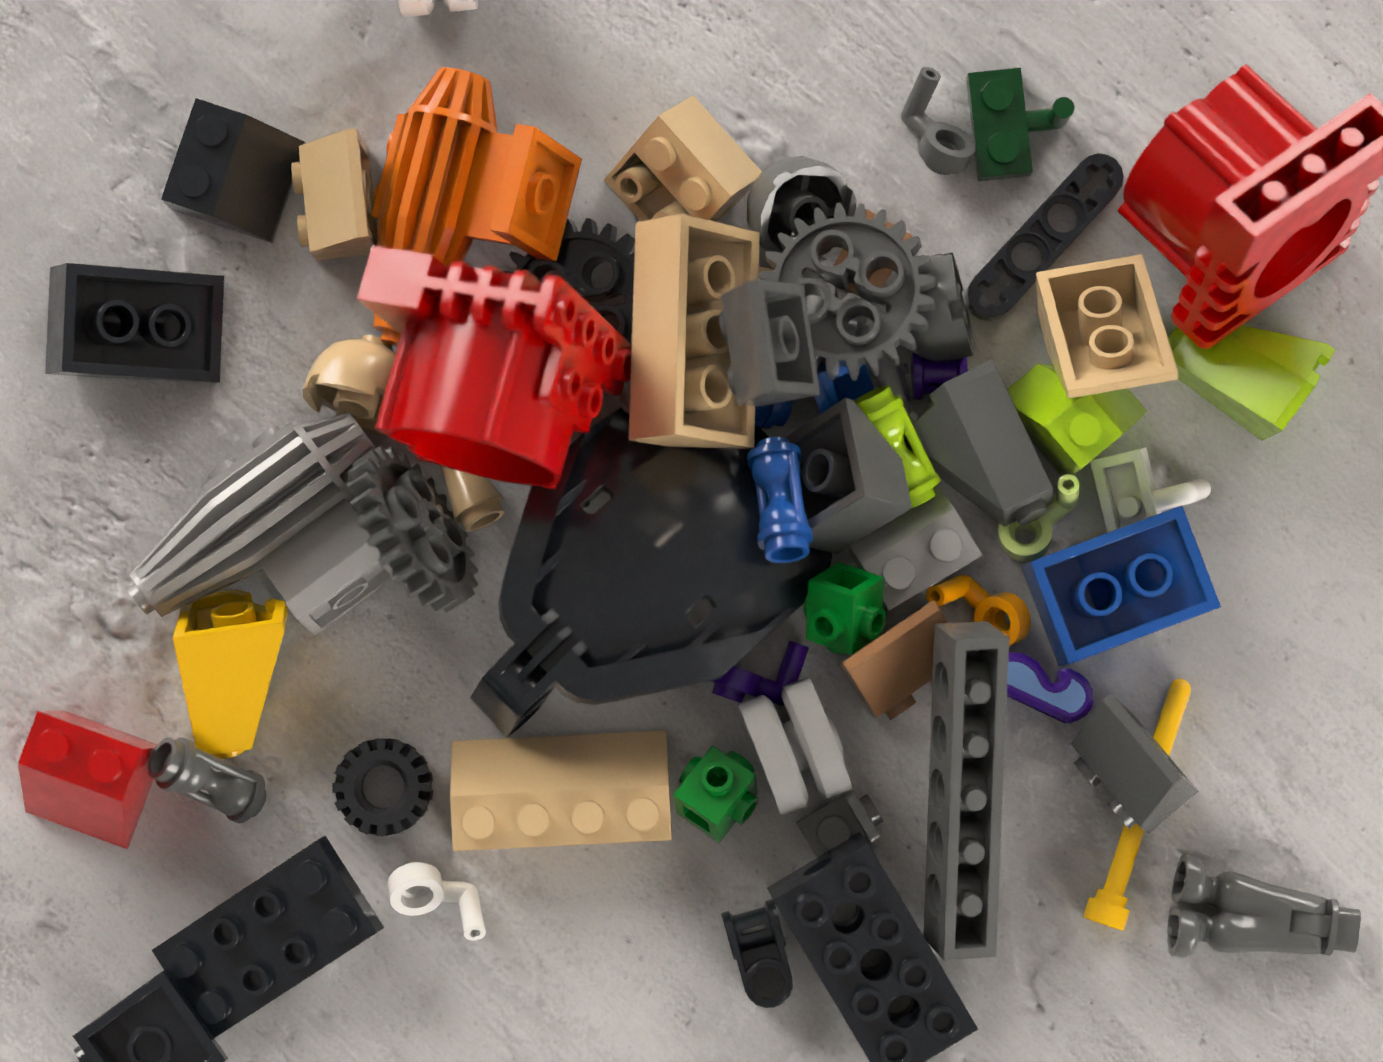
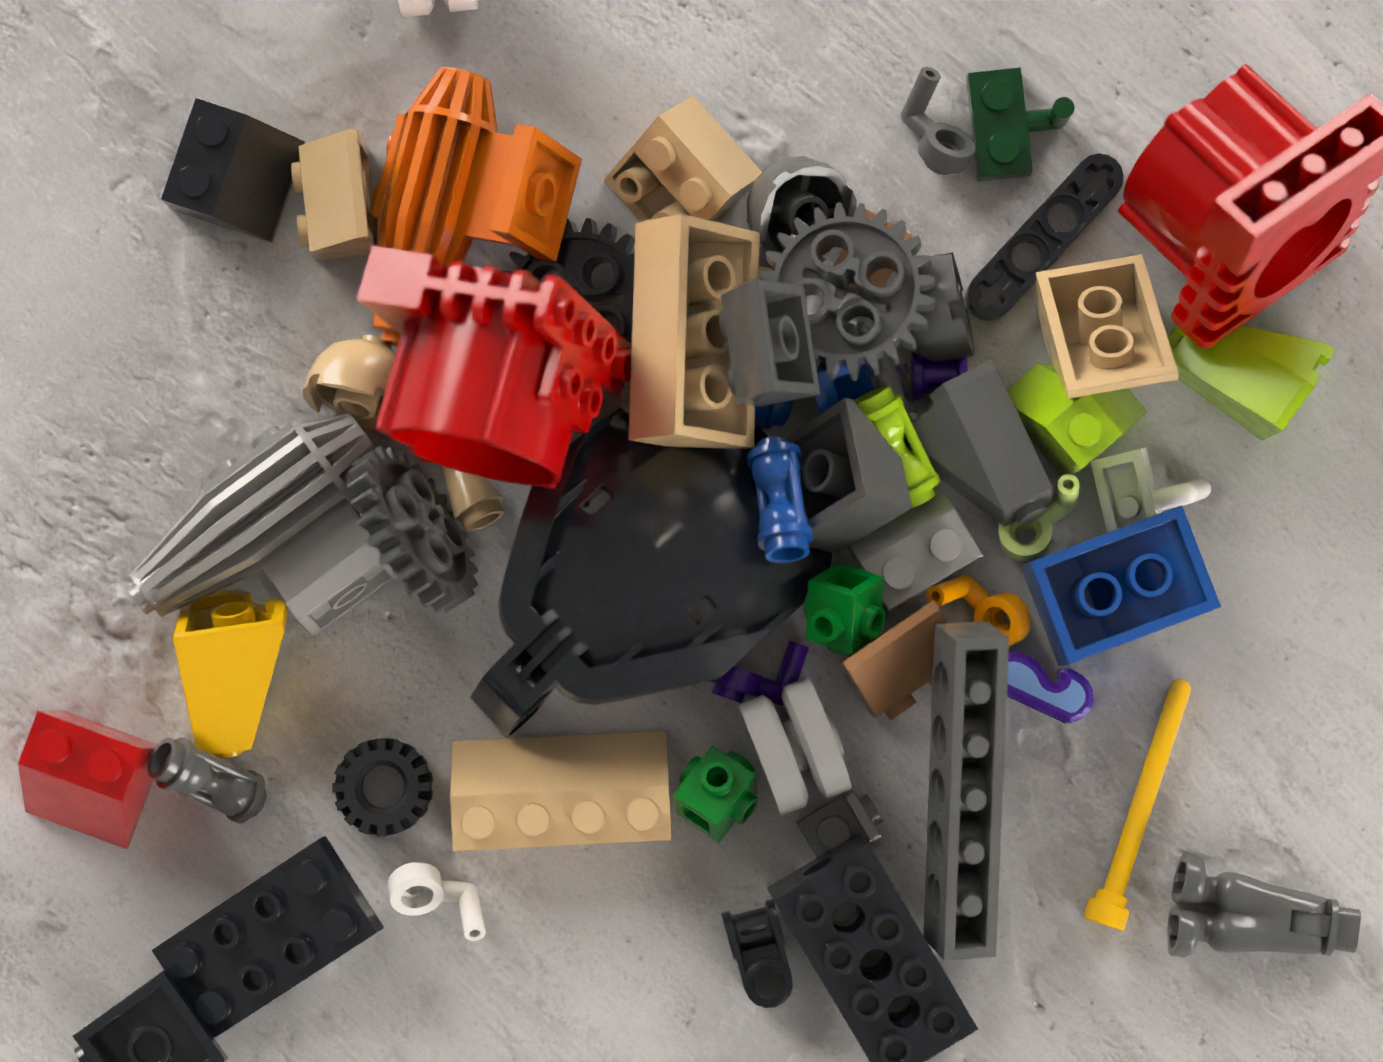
black slope [45,263,224,383] -> none
dark grey slope [1071,694,1199,833] -> none

